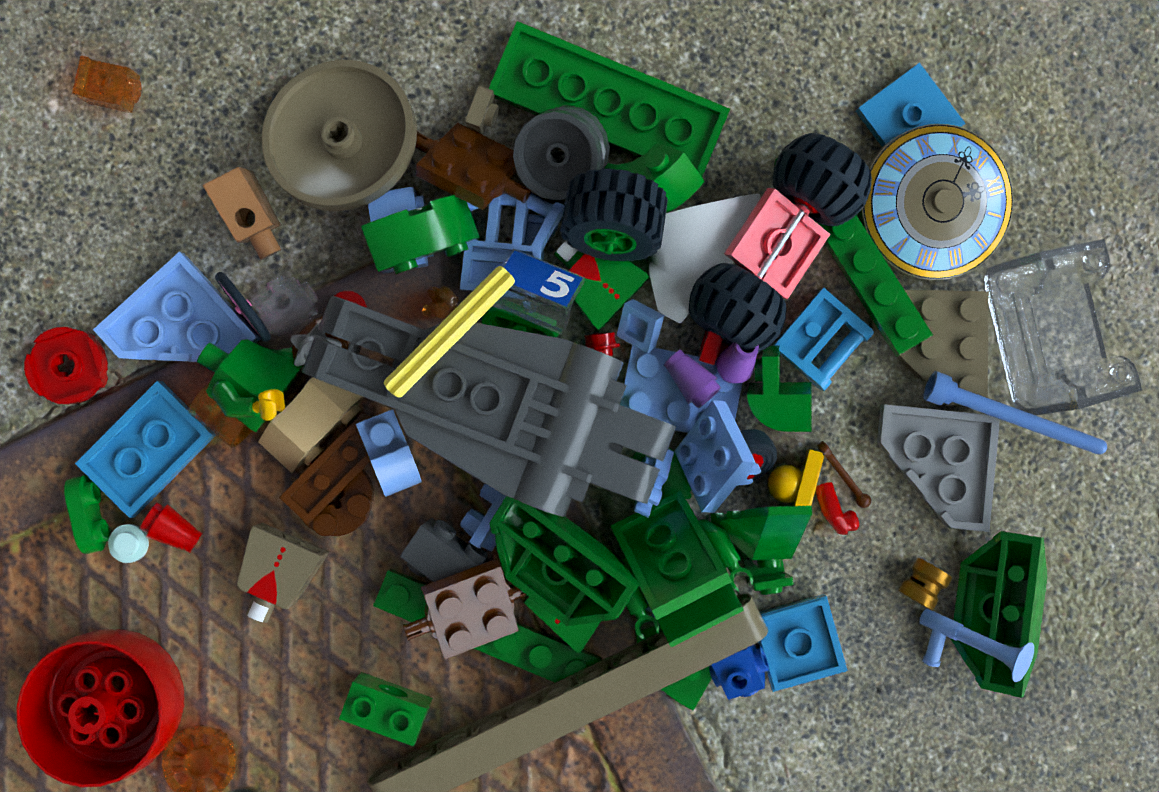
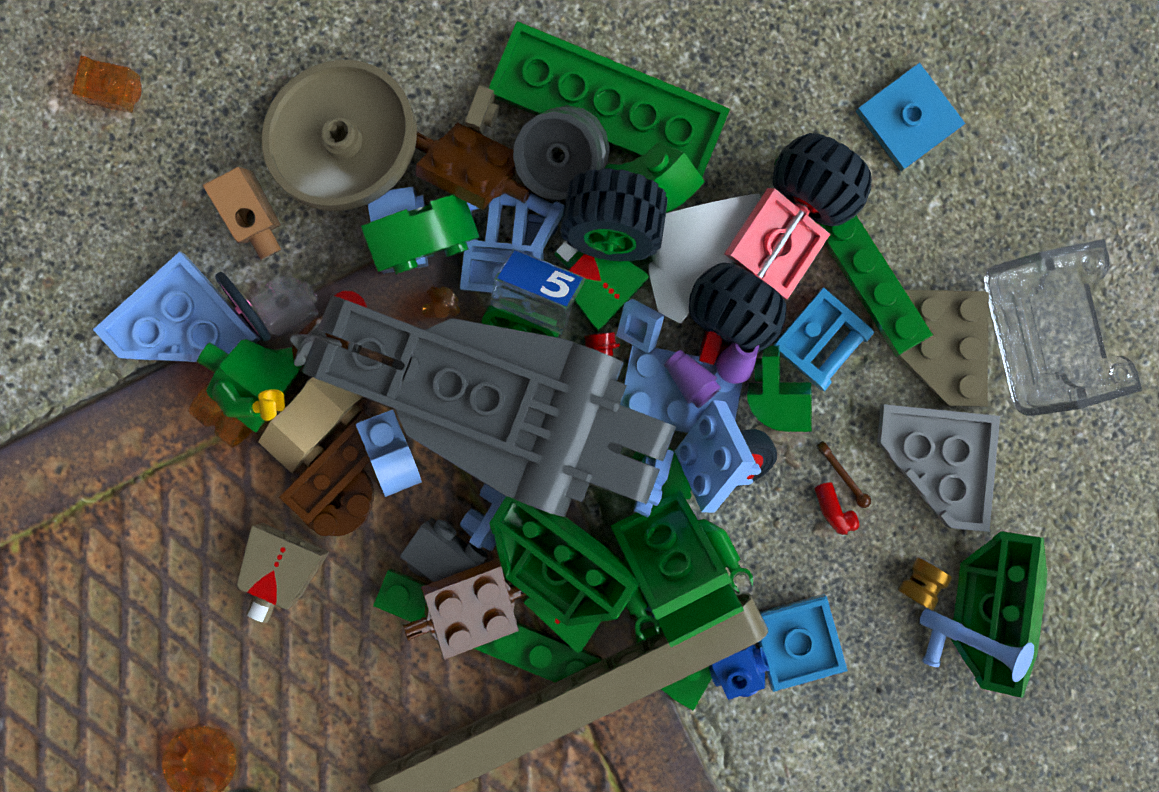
red wheel [16,629,185,787] -> none
red plate [24,327,108,404] -> none
green plate [64,475,110,554] -> none
dark azure plate [75,381,216,518] -> none
light aqua plate [108,524,149,563] -> none
red cone [139,502,203,553] -> none
green brick [339,672,433,747] -> none
light yellow axle [383,266,515,398] -> none
green wedge [706,506,812,568] -> none
green bracket [743,557,794,595] -> none
yellow tile [768,449,825,506] -> none
dish [858,124,1013,280] -> none
medium blue piece [923,371,1107,455] -> none

